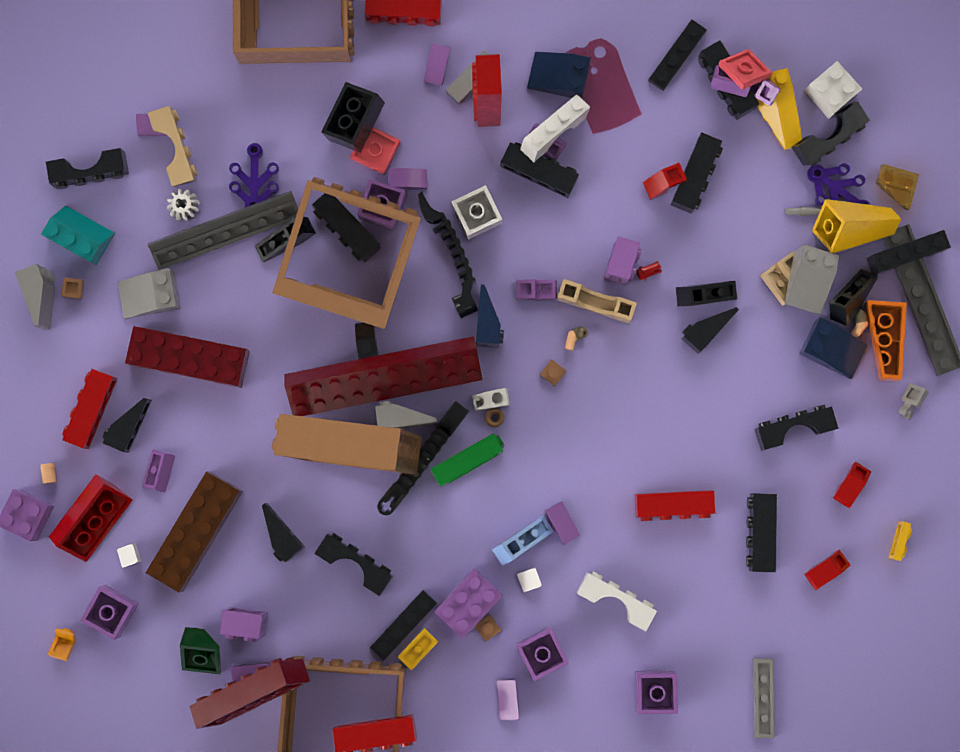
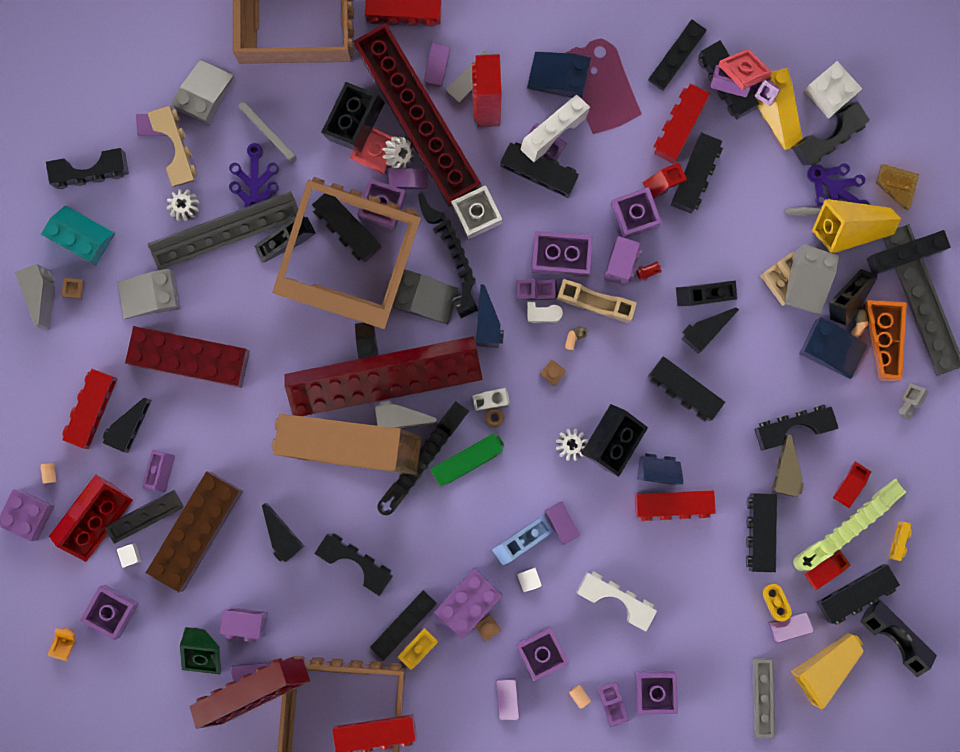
none -> black plate [105,490,184,544]
none -> light grey slope [171,60,234,126]
none -> light grey tile [238,102,297,164]
none -> dark red brick [353,23,481,207]
none -> white gear [382,137,415,168]
none -> dark grey slope [392,269,459,324]
none -> white leg [527,302,563,323]
none -> medium lavender brick [531,231,593,277]
none -> white gear [556,429,588,461]
none -> light nougat piece [569,684,591,709]
none -> black brick [581,404,648,477]
none -> medium lavender slope [598,682,629,727]
none -> medium lavender brick [611,187,662,238]
none -> dark blue slope [637,453,683,485]
none -> black brick [648,356,725,422]
none -> red brick [653,83,710,164]
none -> yellow plate [762,584,792,622]
none -> slope [769,612,814,643]
none -> dark tan slope [772,435,804,497]
none -> yellow slope [791,633,864,710]
none -> yellowish green piece [793,479,907,571]
none -> black brick [817,564,900,625]
none -> black arch [860,600,937,677]

